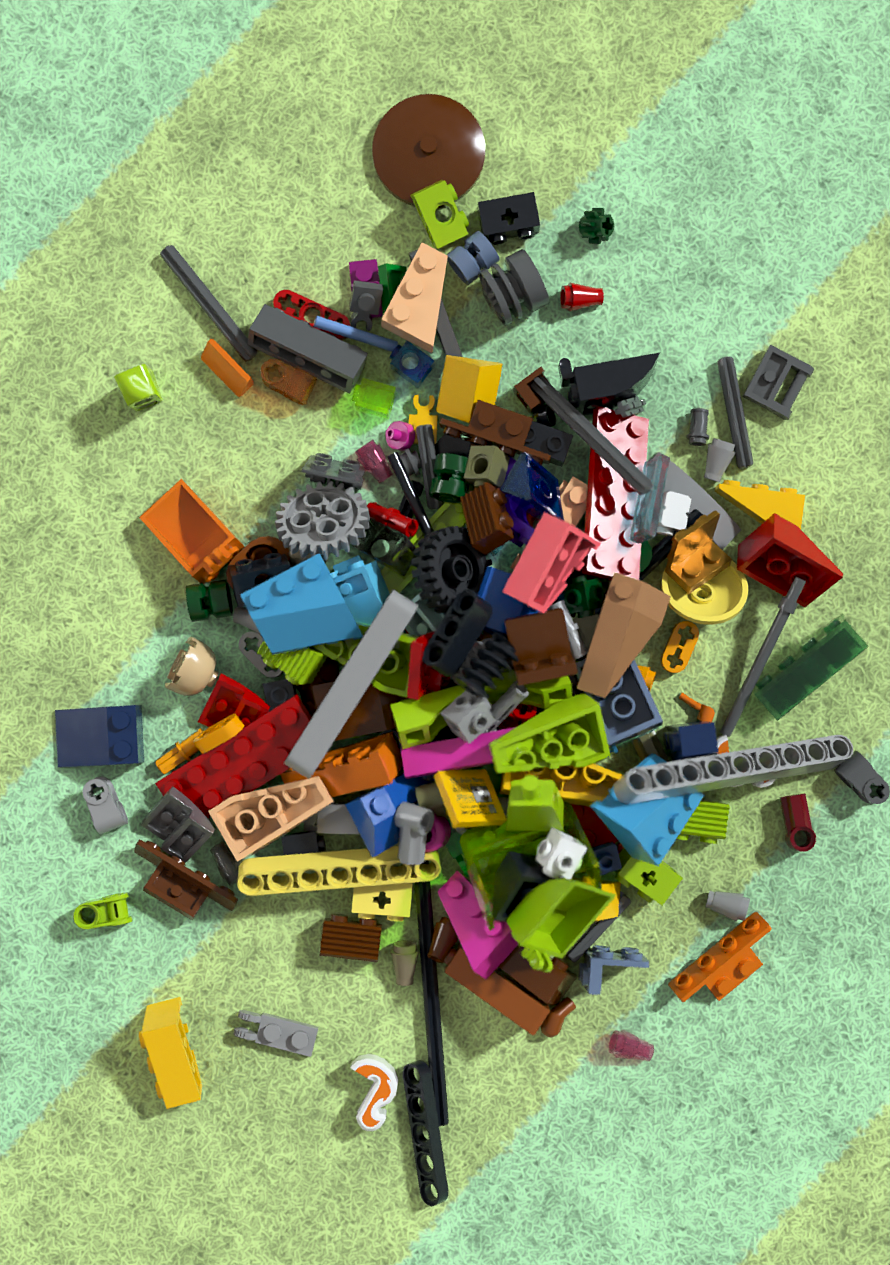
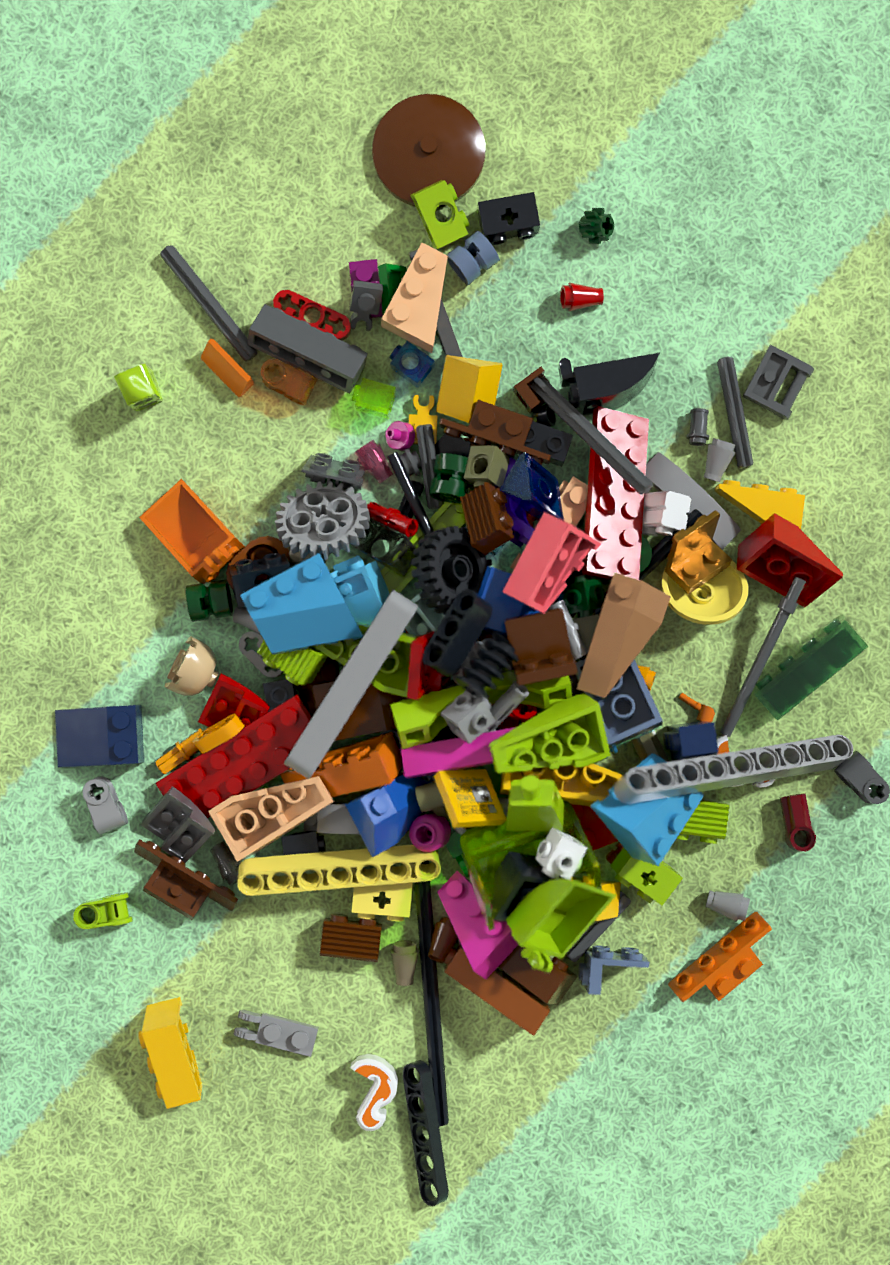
medium blue bar [313,316,398,352] -> none
light grey piece [395,802,434,865] -> none
dark grey wheel [478,249,549,326] -> none
dark orange arm [541,997,576,1038] -> none
dark blue bracket [583,842,622,878] -> none
clear pink cone [609,1029,654,1062] -> none
dark grey axle [614,396,646,418] -> none
clear light blue tile [630,454,670,544] -> none
light orange beam [660,621,699,673] -> none

